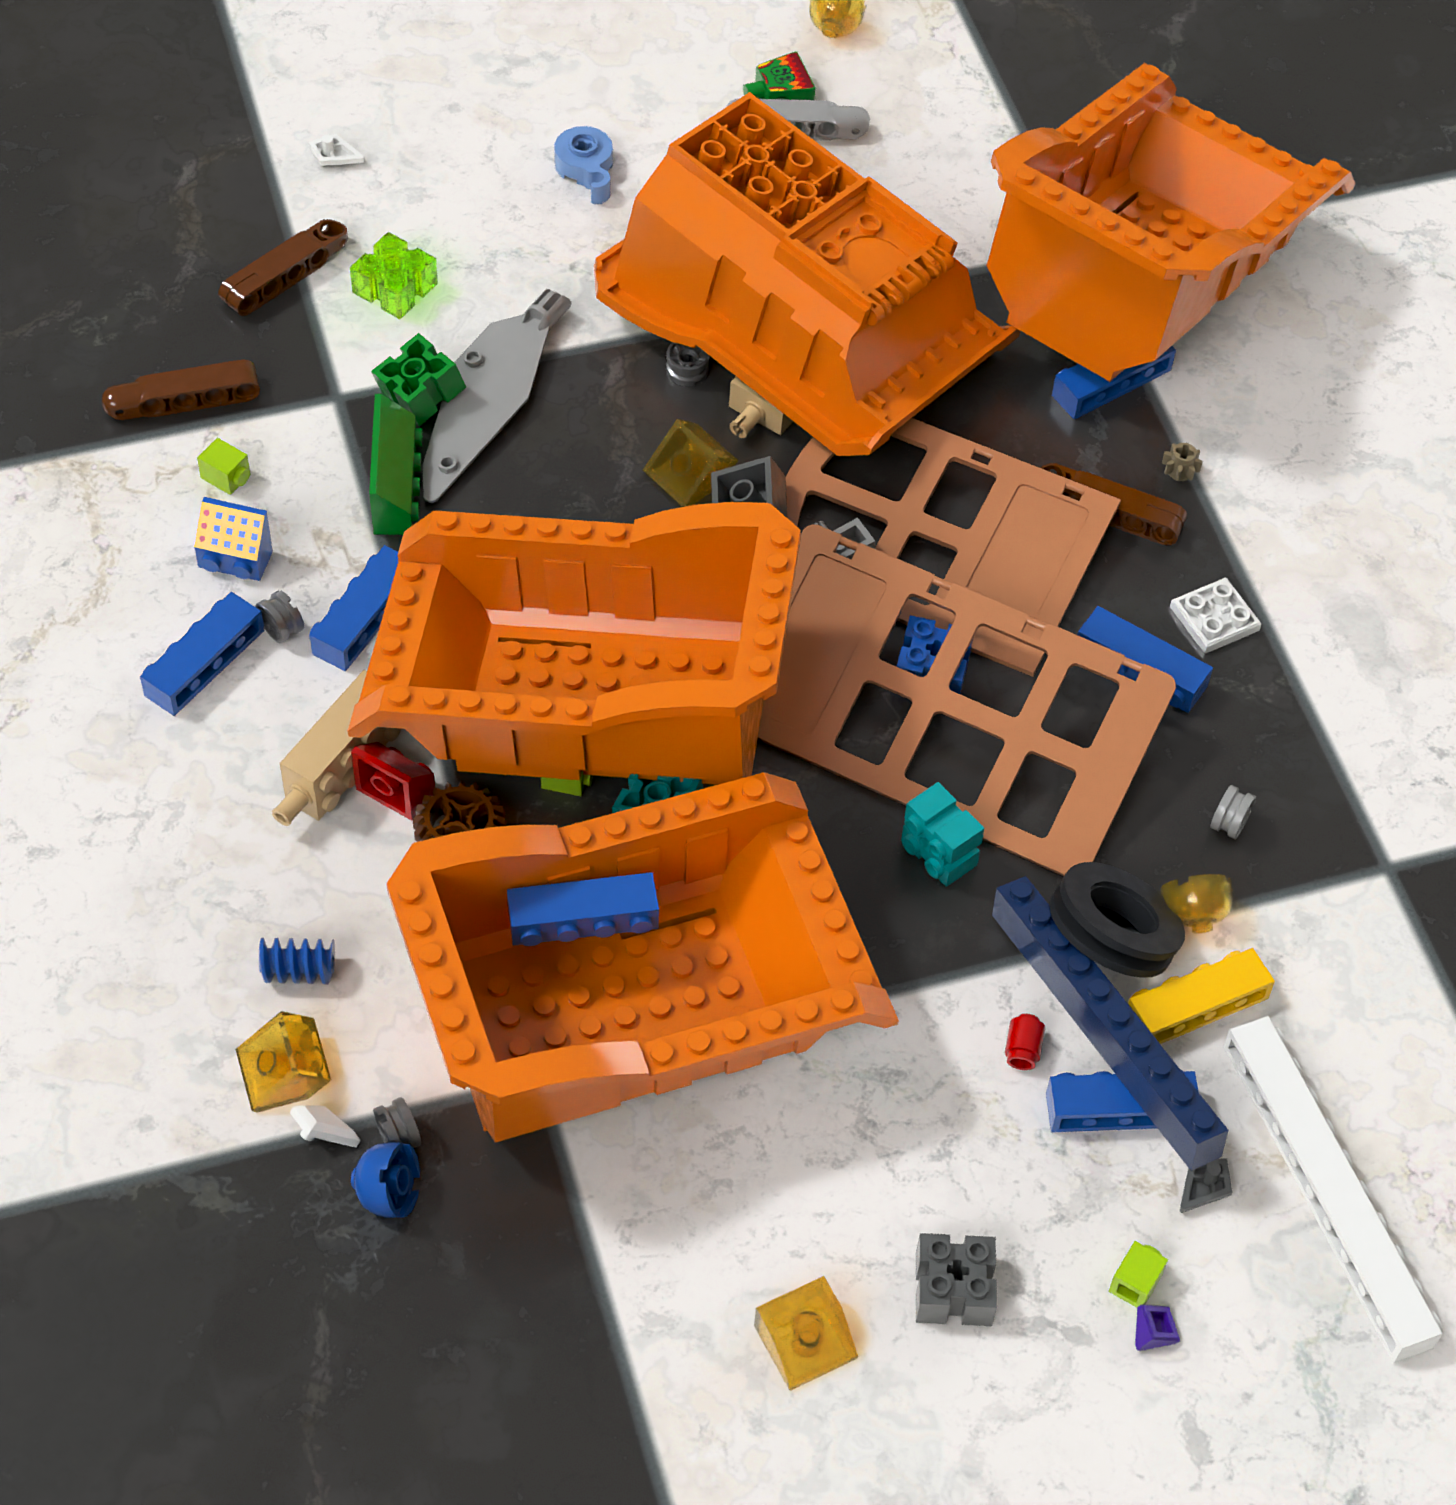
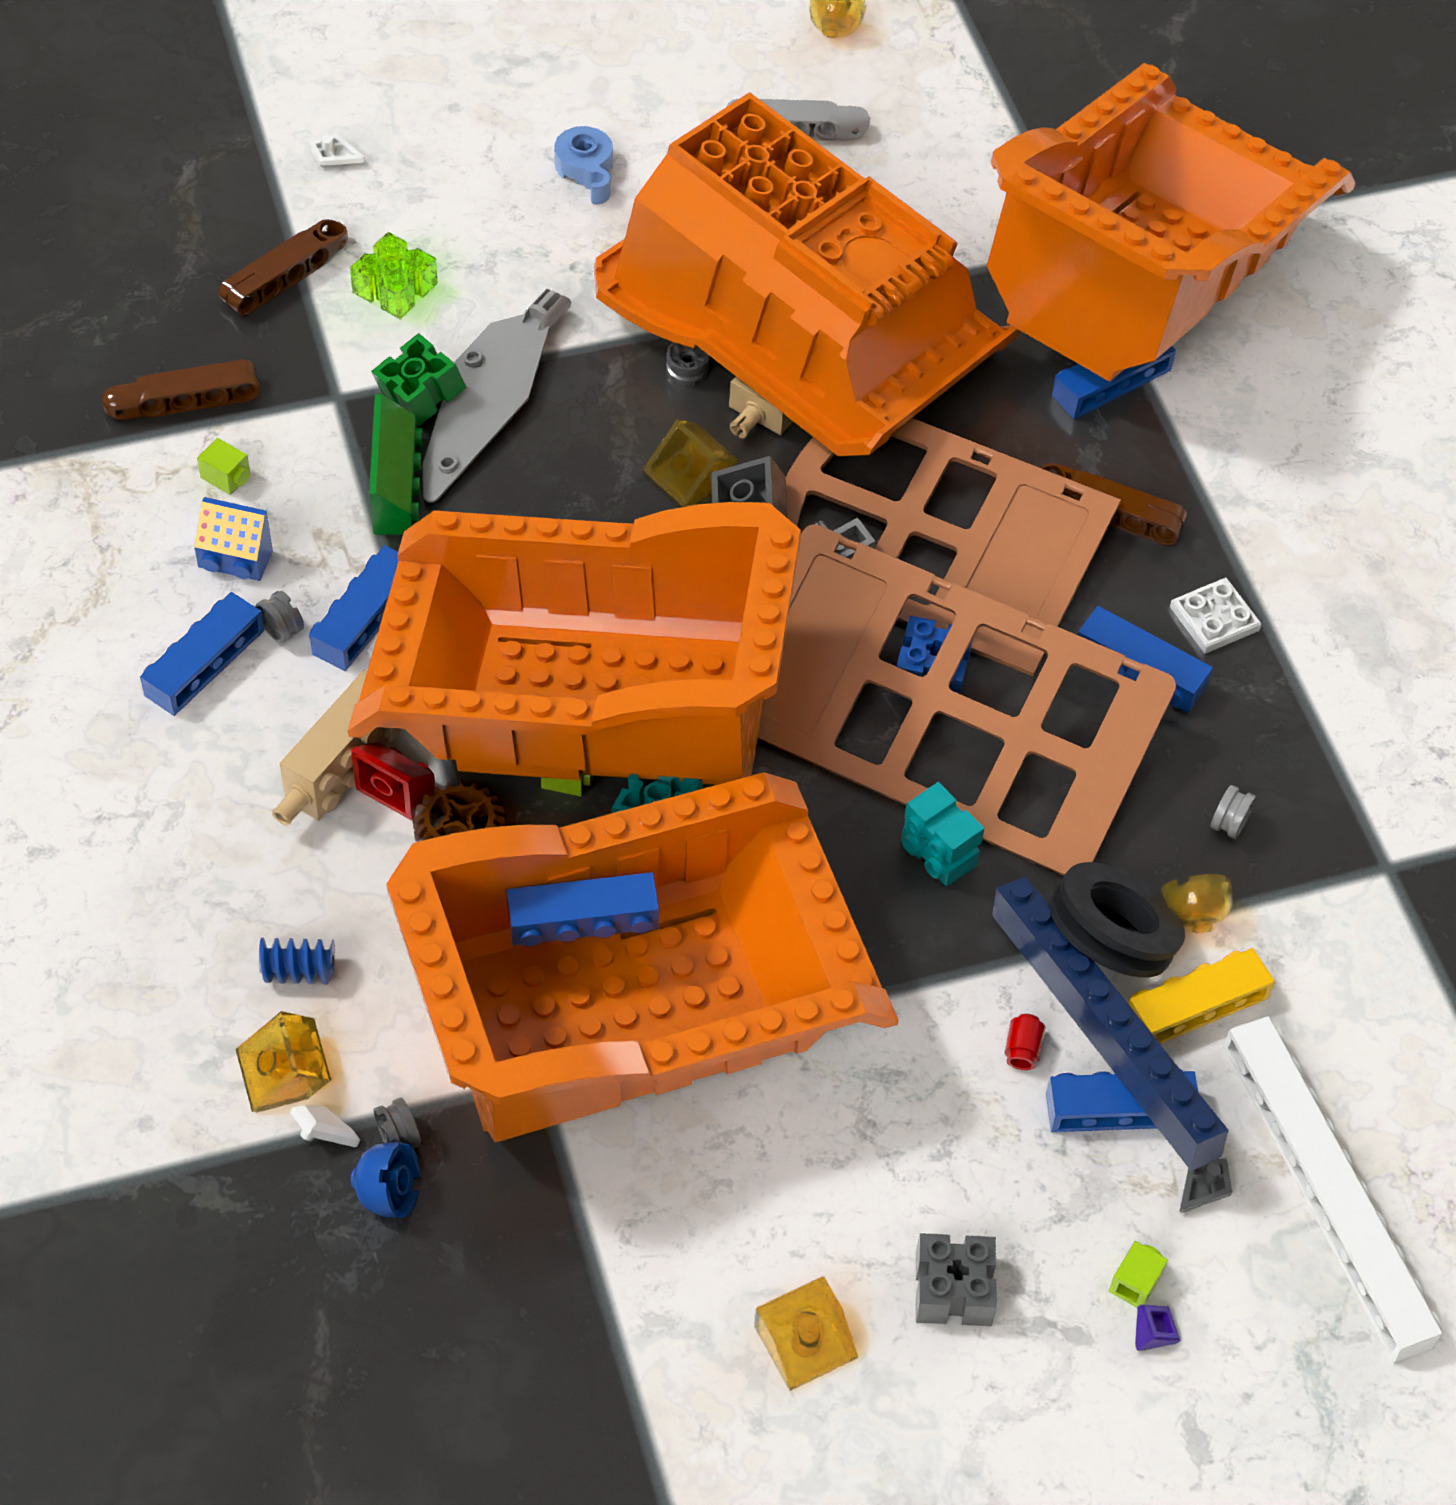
green torso [743,51,815,100] -> none
dark tan gear [1162,443,1203,481] -> none

